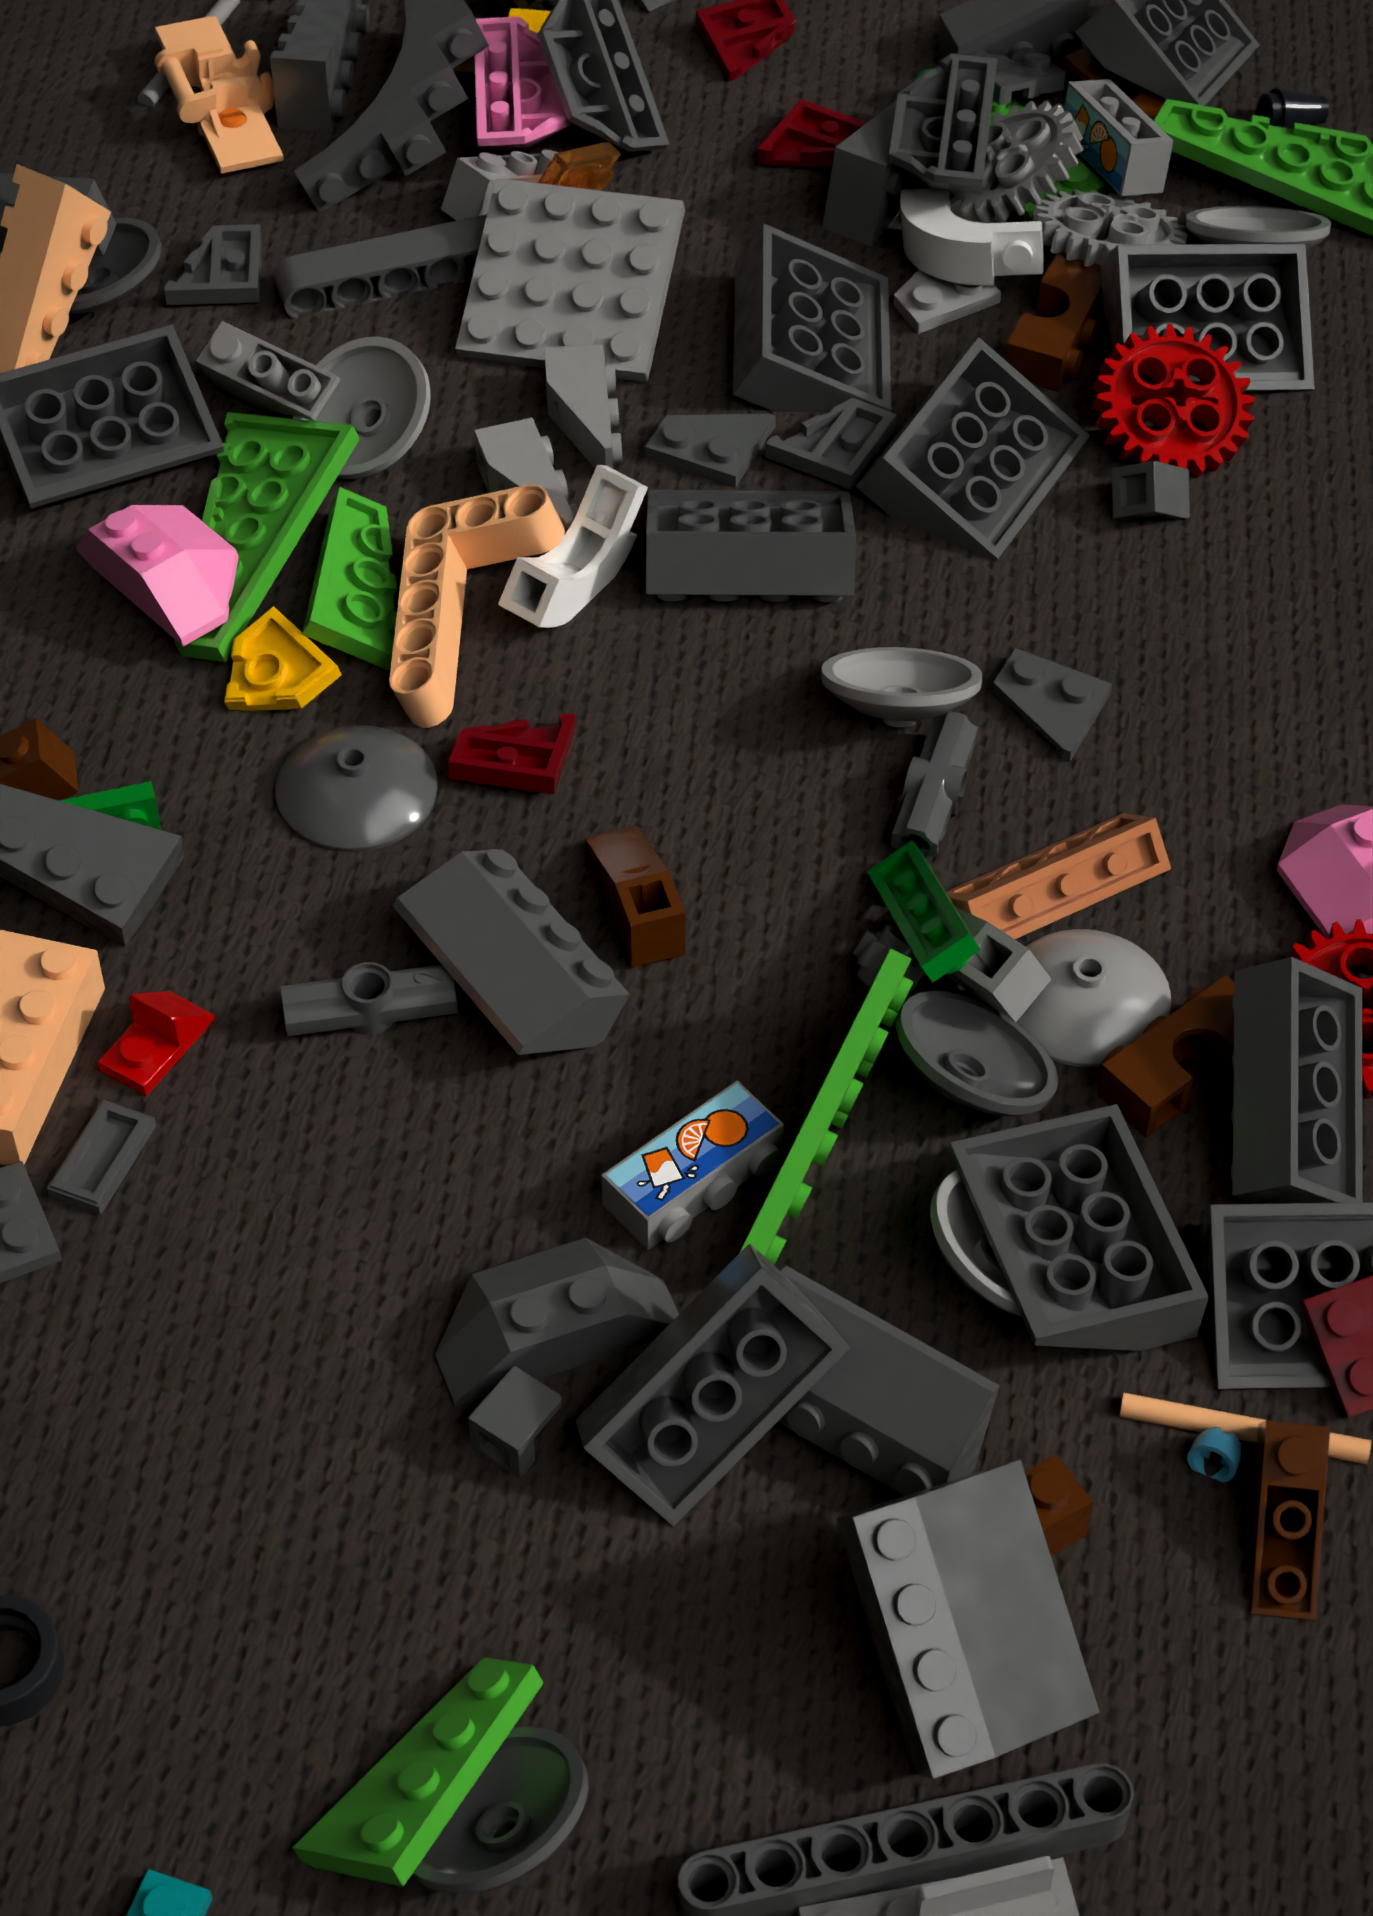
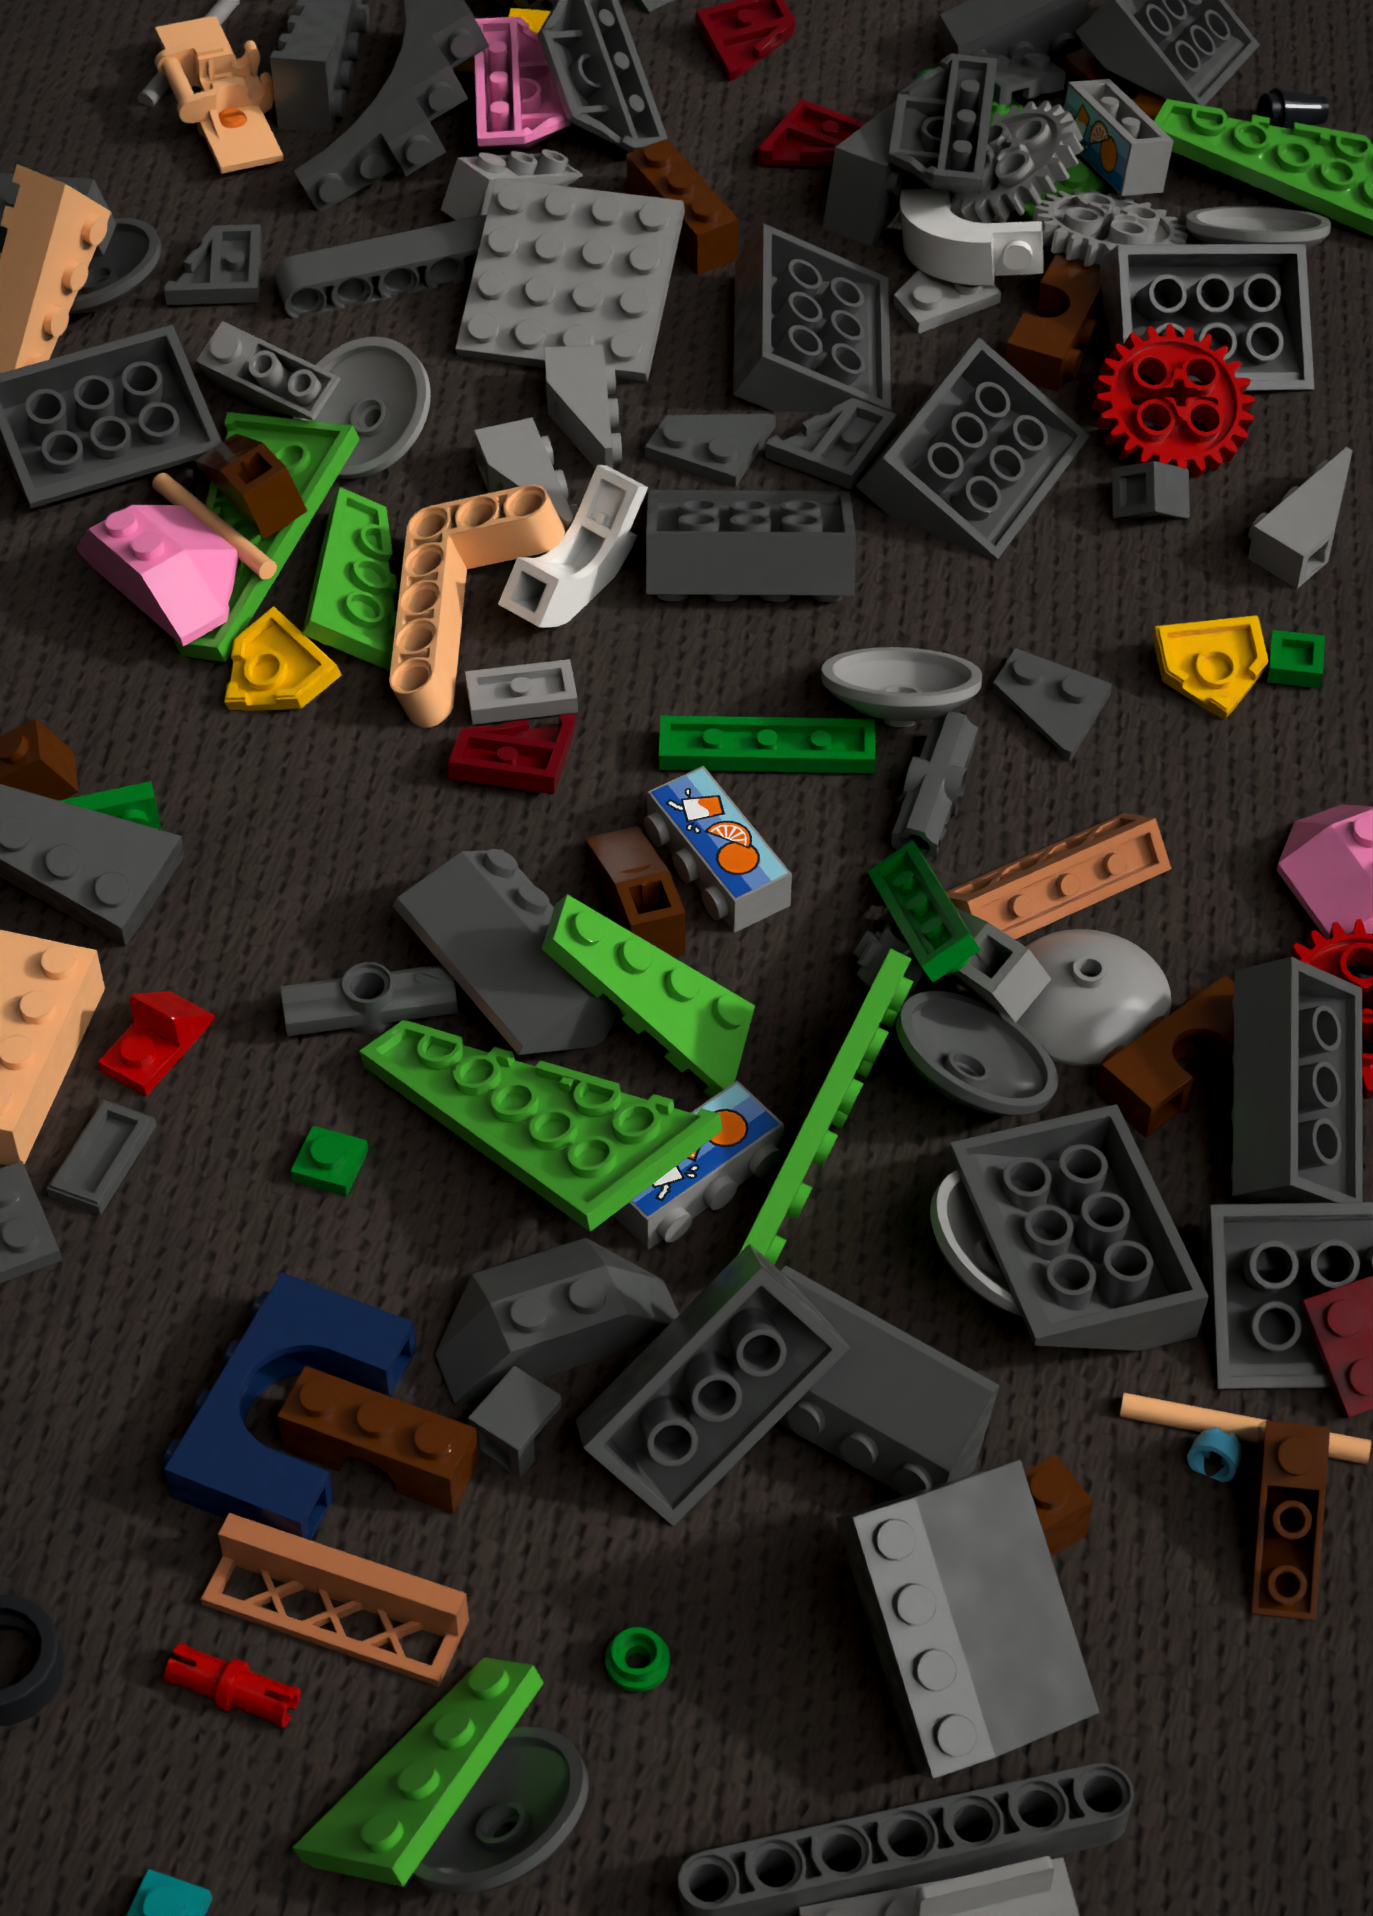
dark grey dish [275,725,438,852] -> none
clear orange wing [538,142,621,190] -> none
none -> light nougat bar [153,473,277,580]
none -> dark blue arch [162,1272,417,1540]
none -> red pin [164,1642,301,1729]
none -> reddish brown slope [194,433,307,539]
none -> nougat fence [201,1513,469,1687]
none -> reddish brown arch [277,1366,479,1514]
none -> green plate [290,1126,368,1197]
none -> bright green wing [359,1020,723,1232]
none -> light grey plate [465,659,578,725]
none -> bright green wing [541,894,755,1098]
none -> green plate [605,1627,670,1693]
none -> reddish brown arch [626,139,739,275]
none -> brick [644,766,792,933]
none -> green plate [659,715,875,774]
none -> yellow plate [1152,615,1269,720]
none -> light grey slope [1248,447,1353,589]
none -> green plate [1267,630,1325,688]

